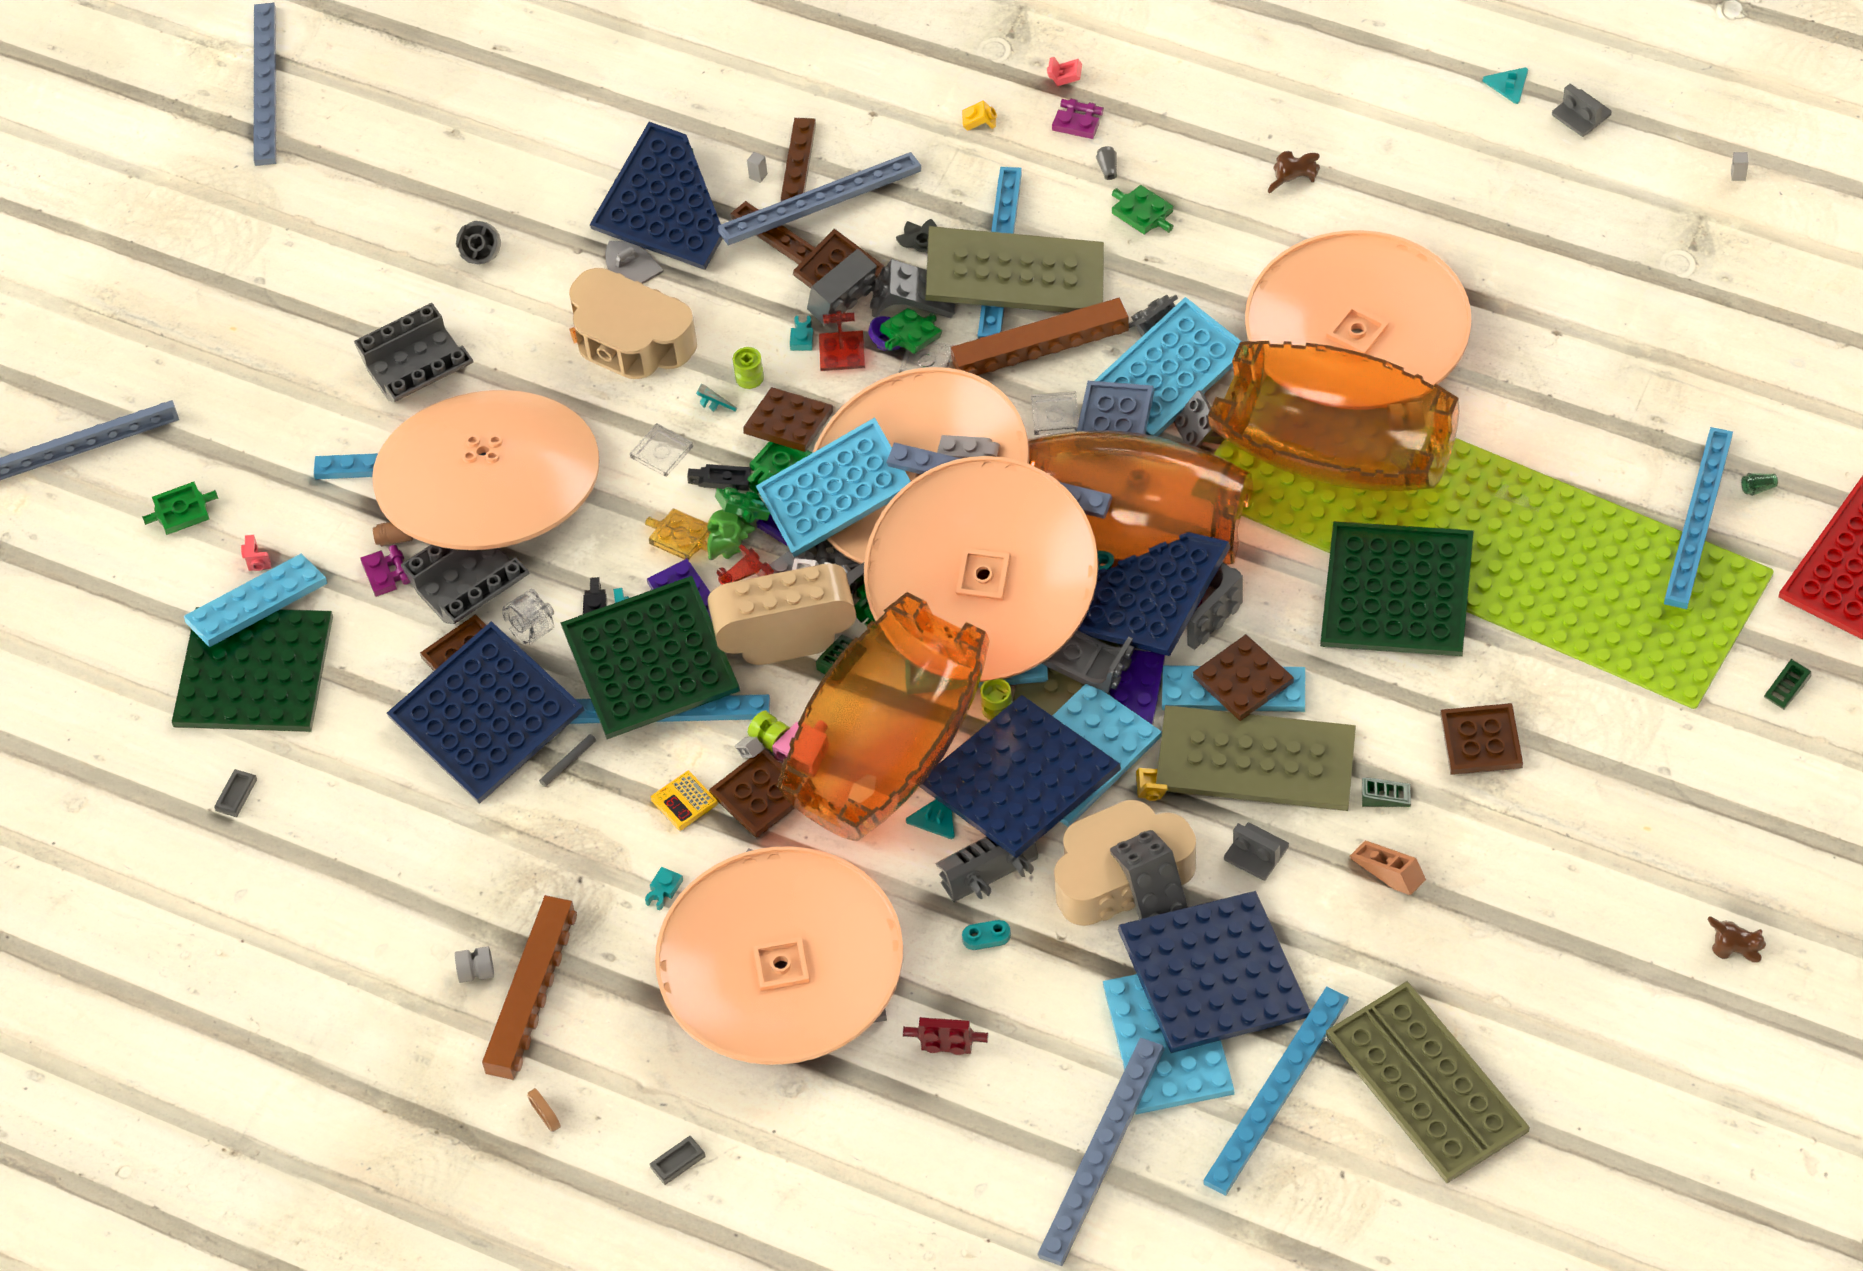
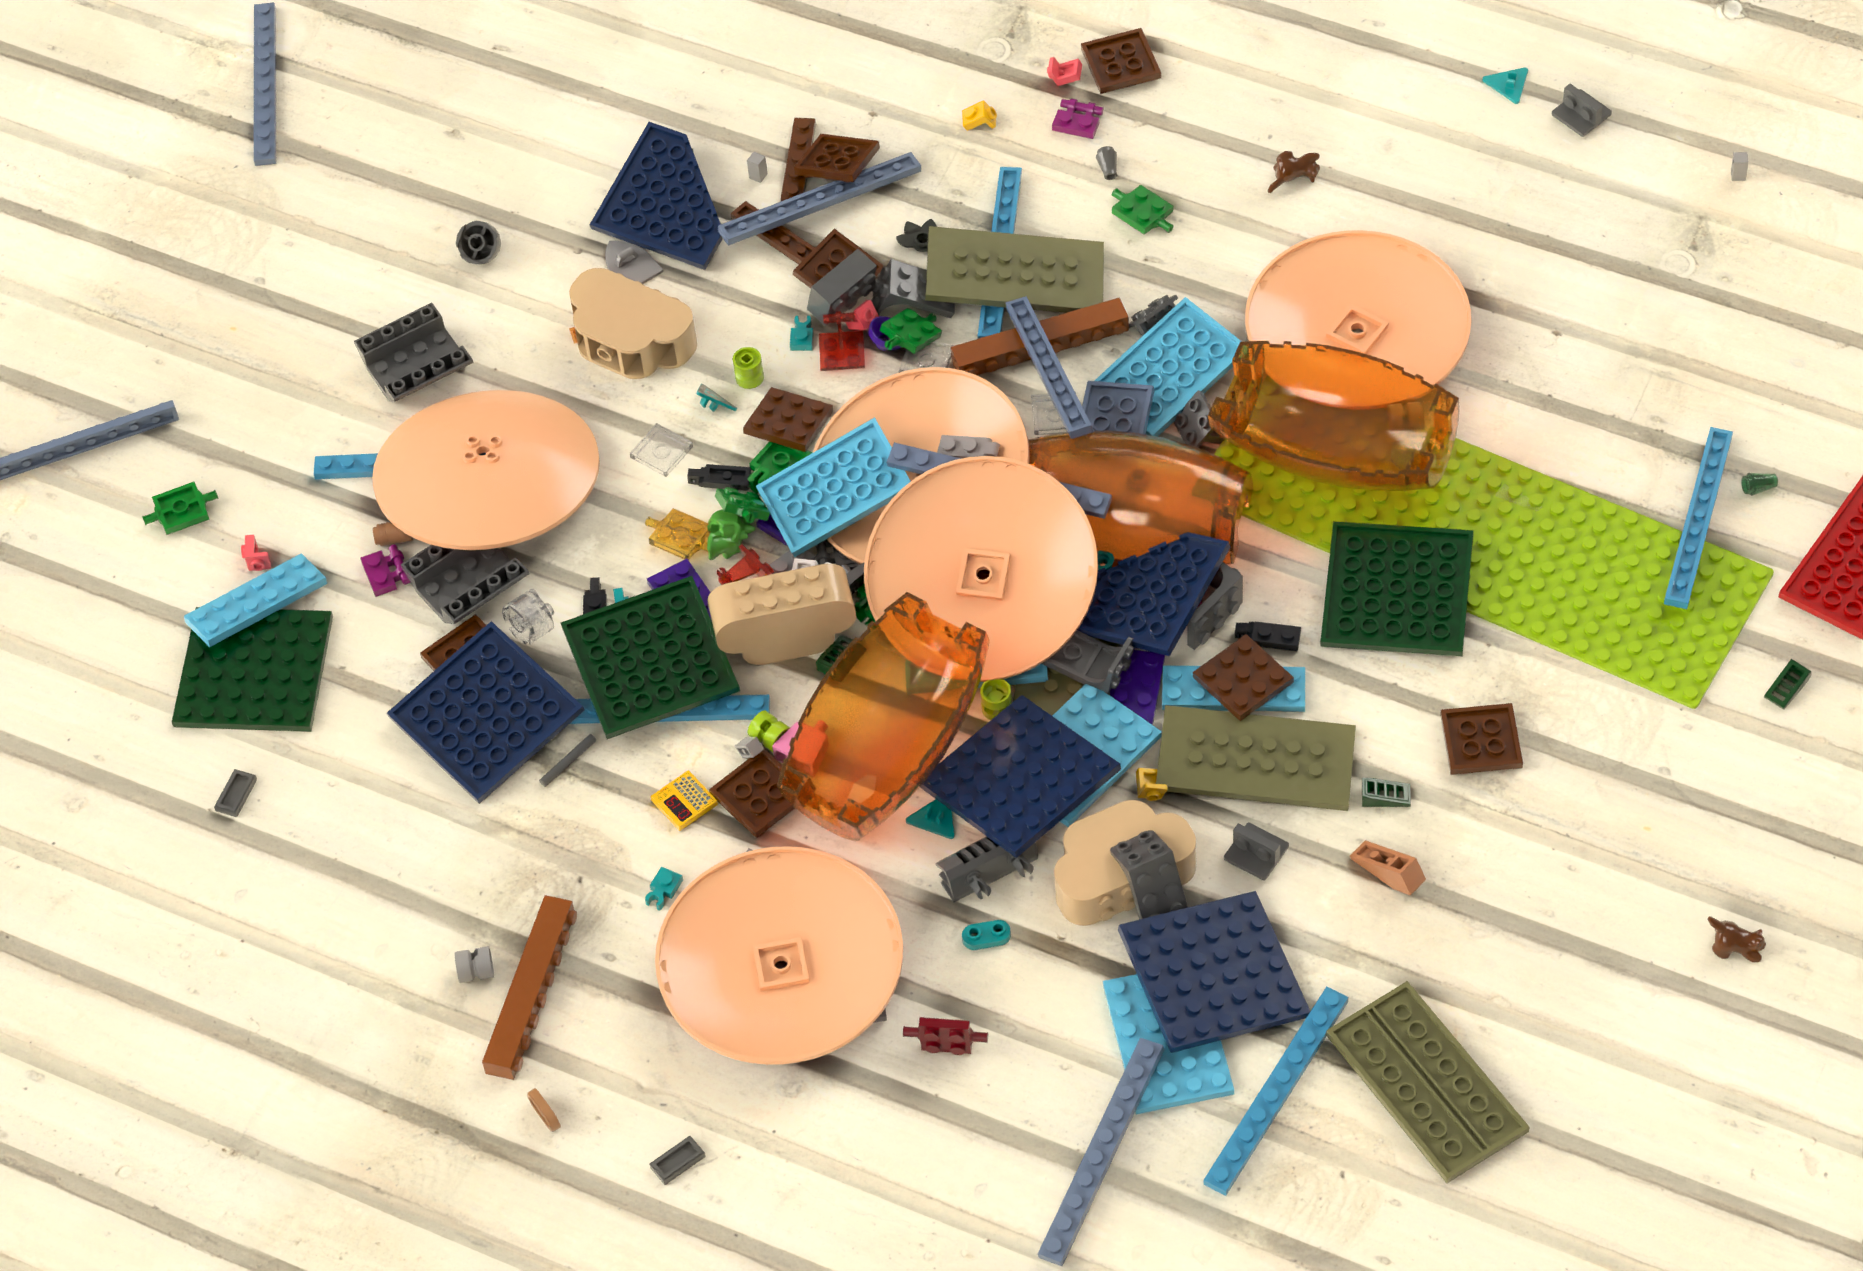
none -> reddish brown plate [794,134,880,182]
none -> coral bracket [845,300,879,331]
none -> sand blue plate [1005,296,1093,439]
none -> reddish brown plate [1081,28,1161,94]
none -> black hinge [1235,621,1301,651]

